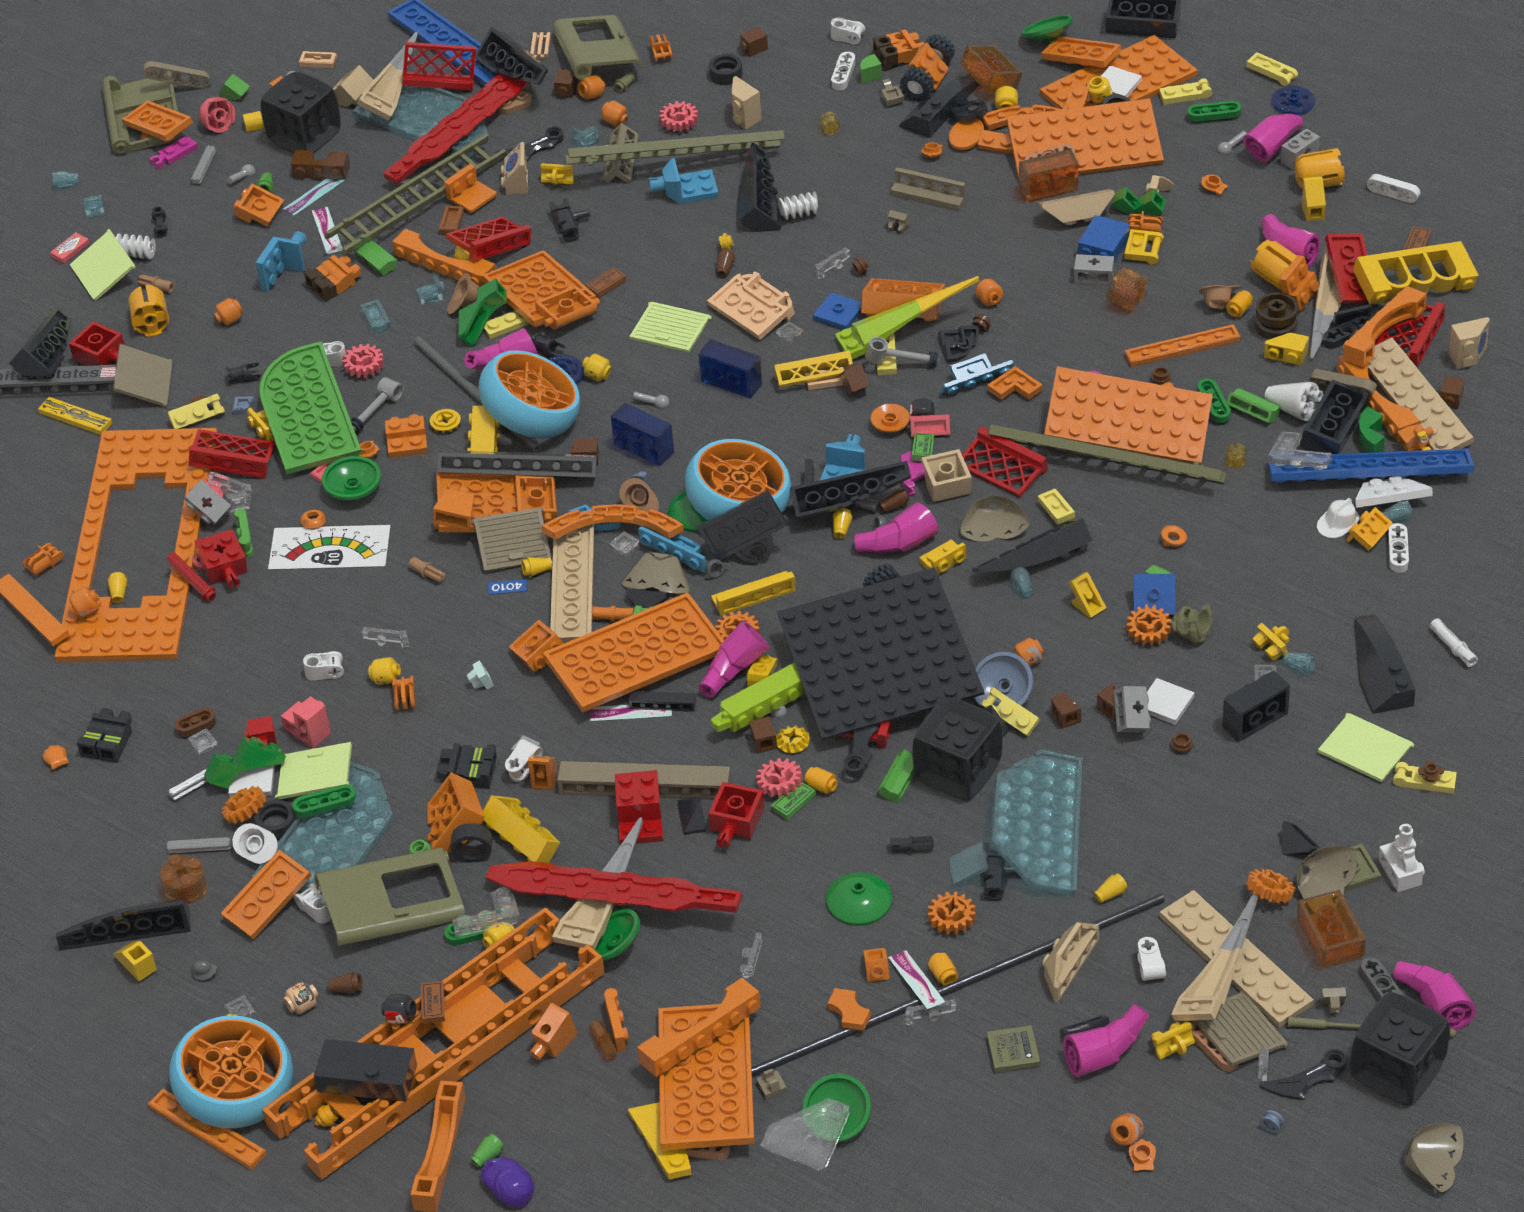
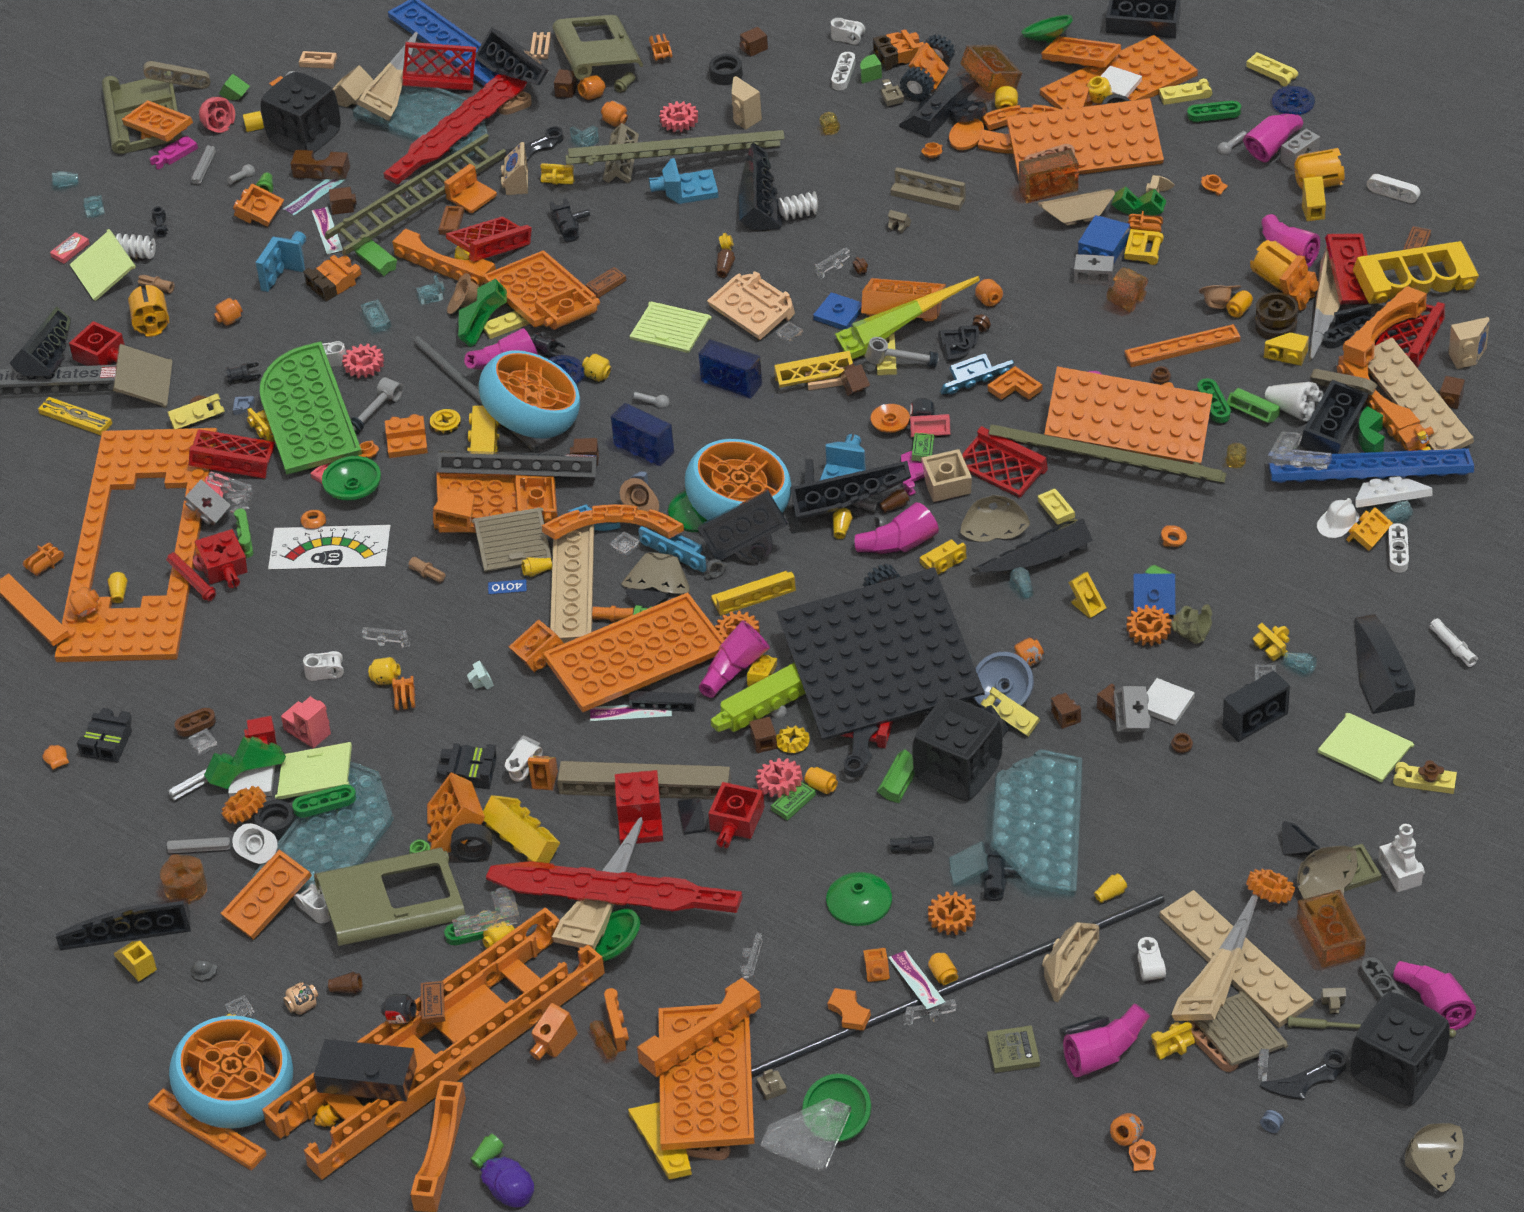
none -> reddish brown brick [329,187,357,215]

